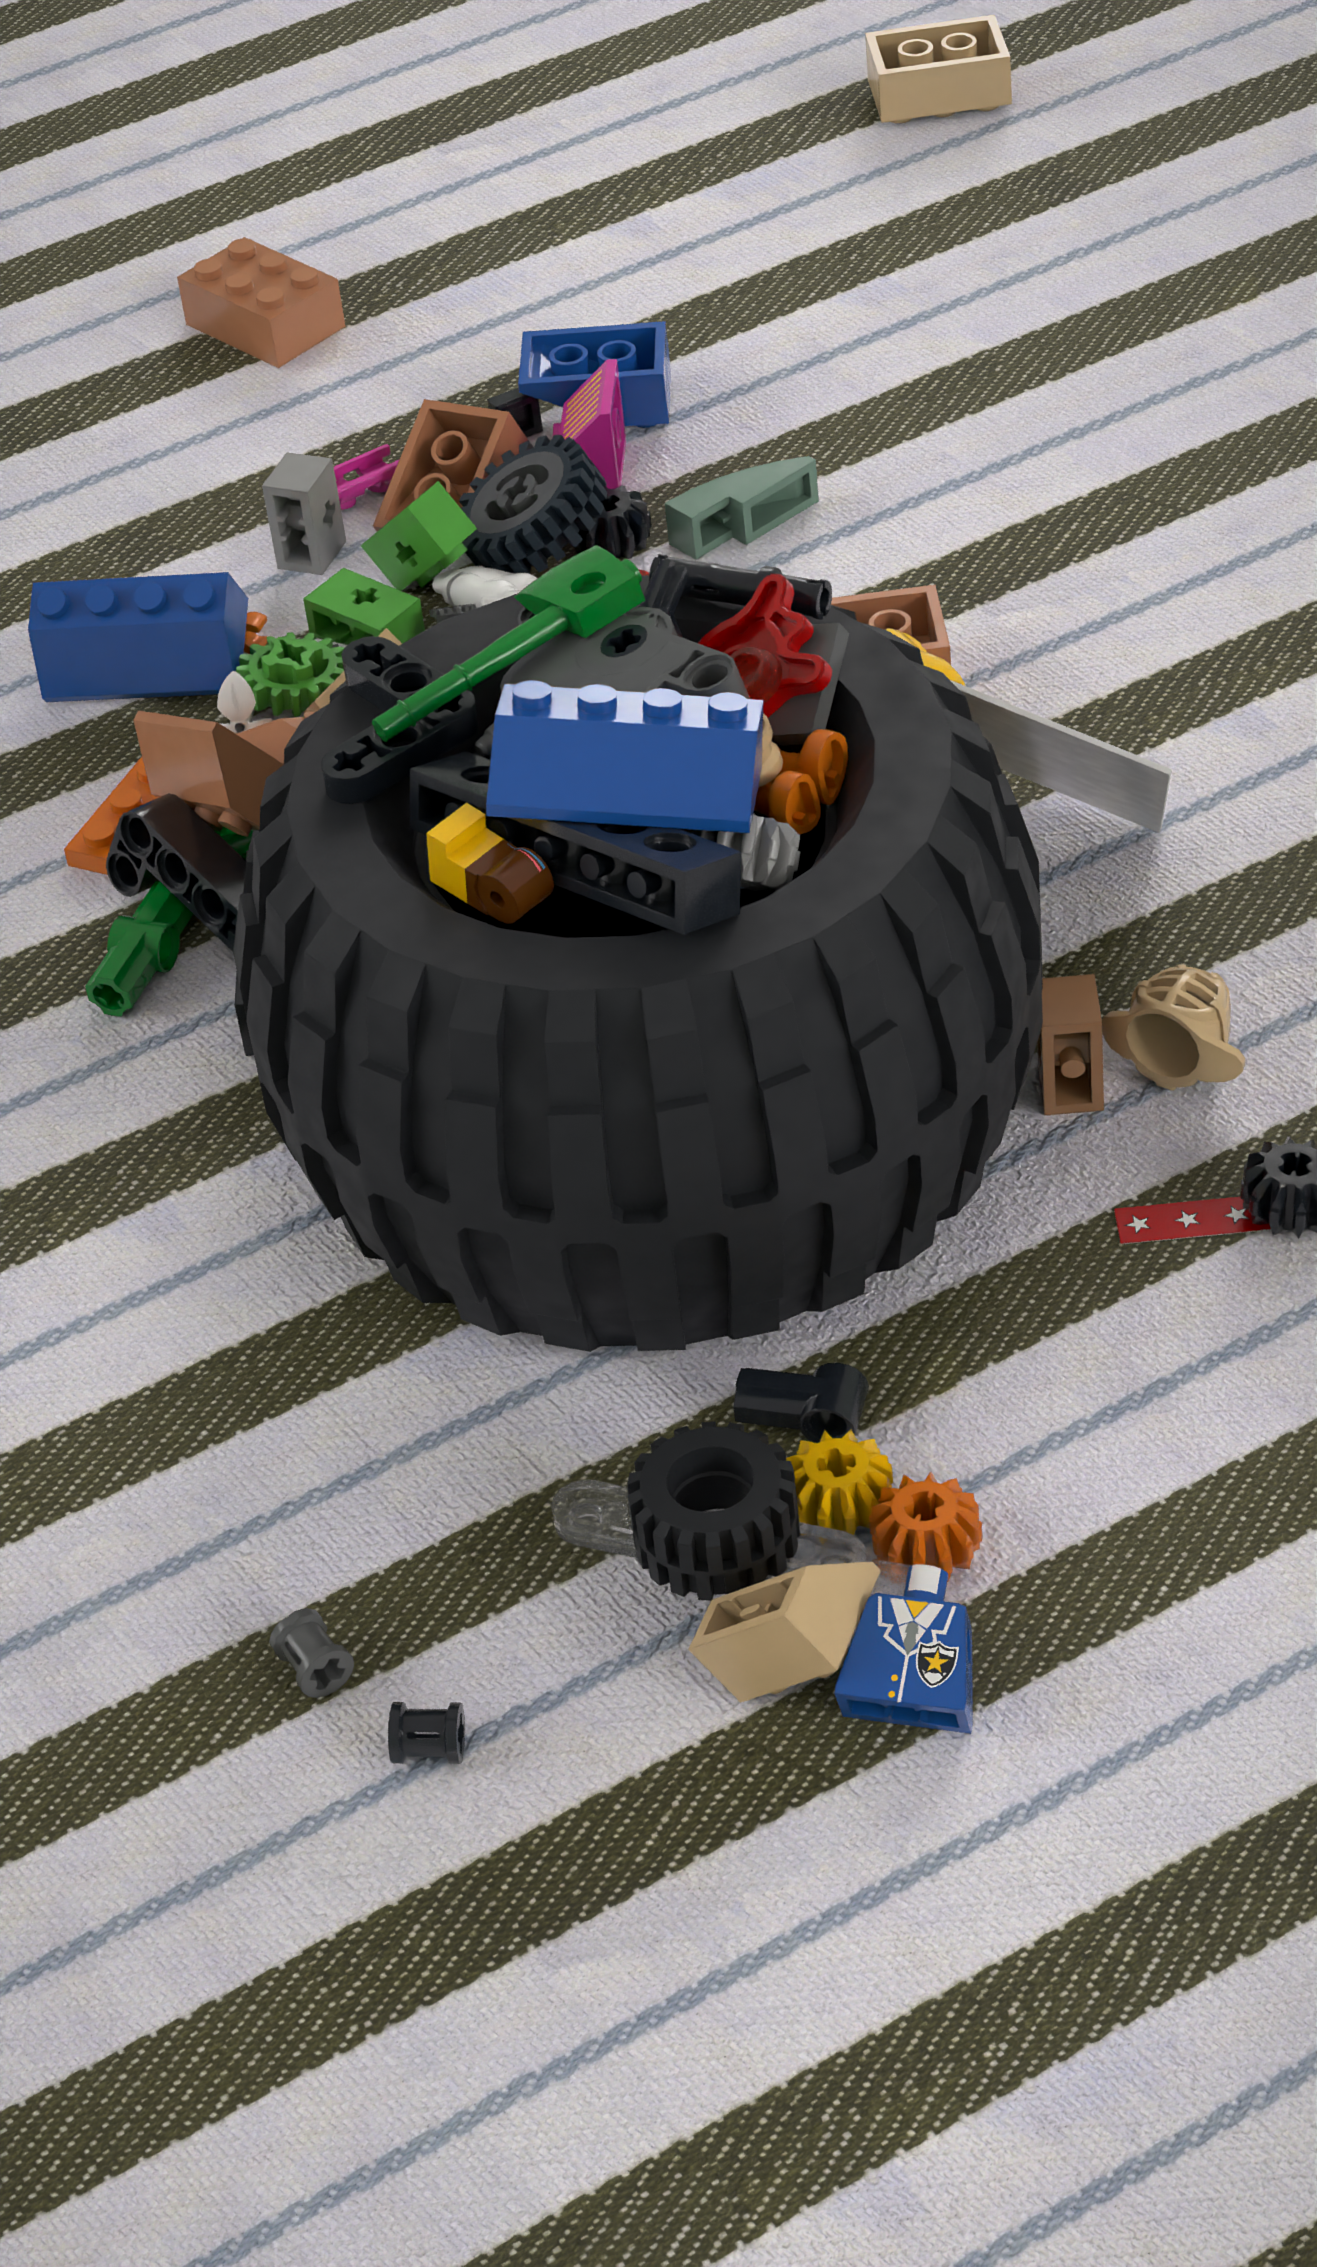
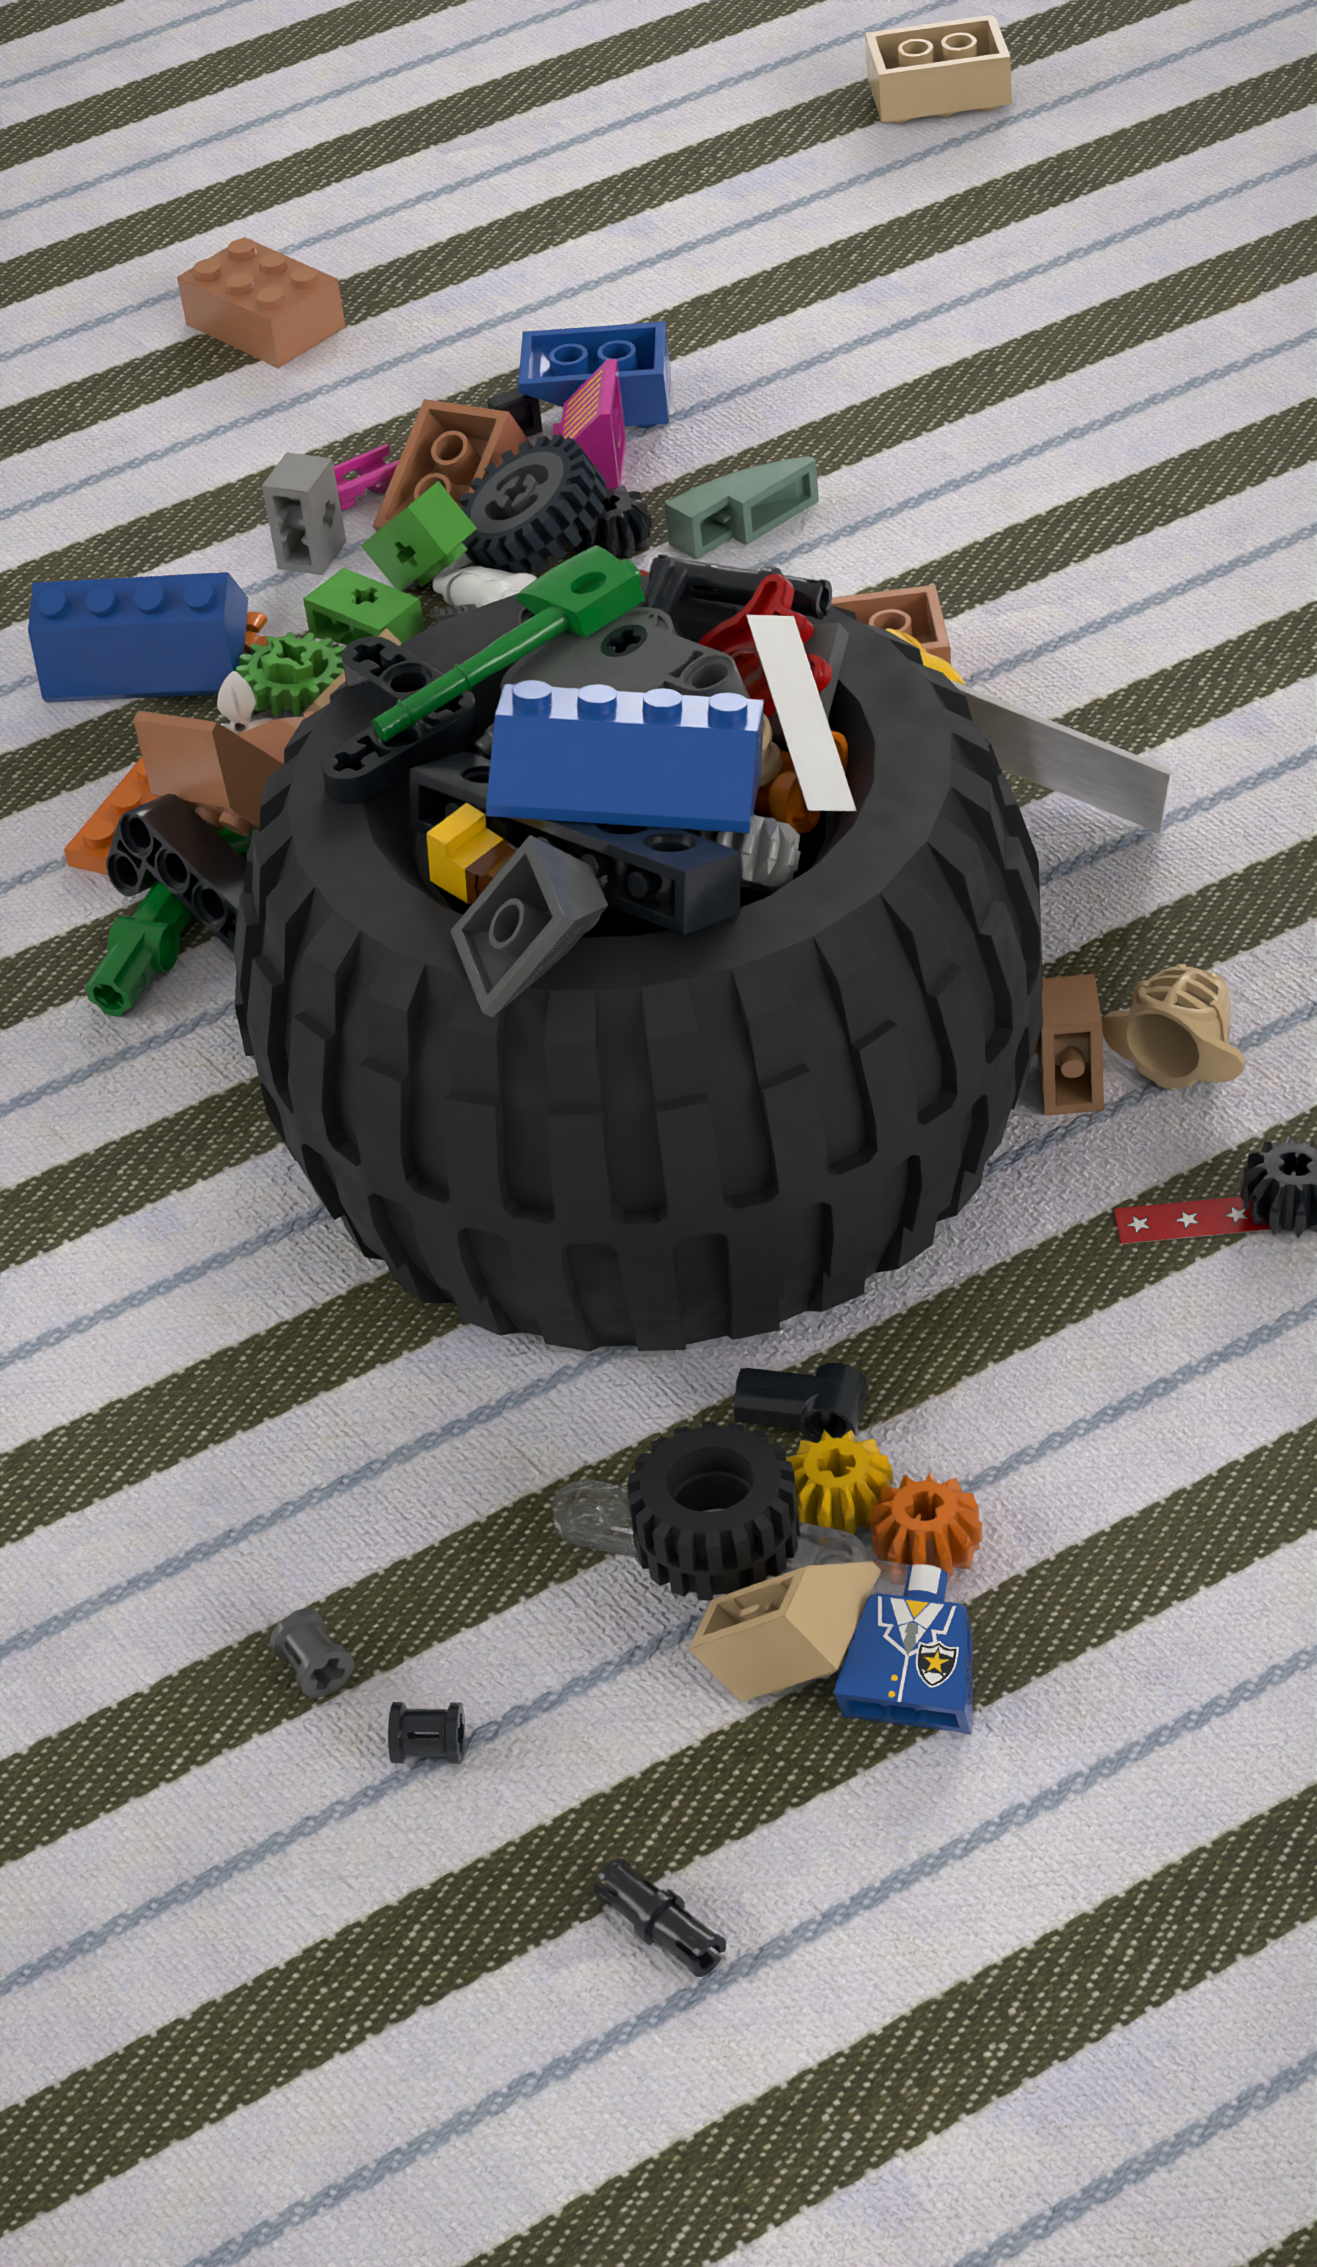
none -> dark grey slope [450,835,608,1018]
none -> black pin [594,1858,726,1977]
none -> white sticker [746,615,857,811]

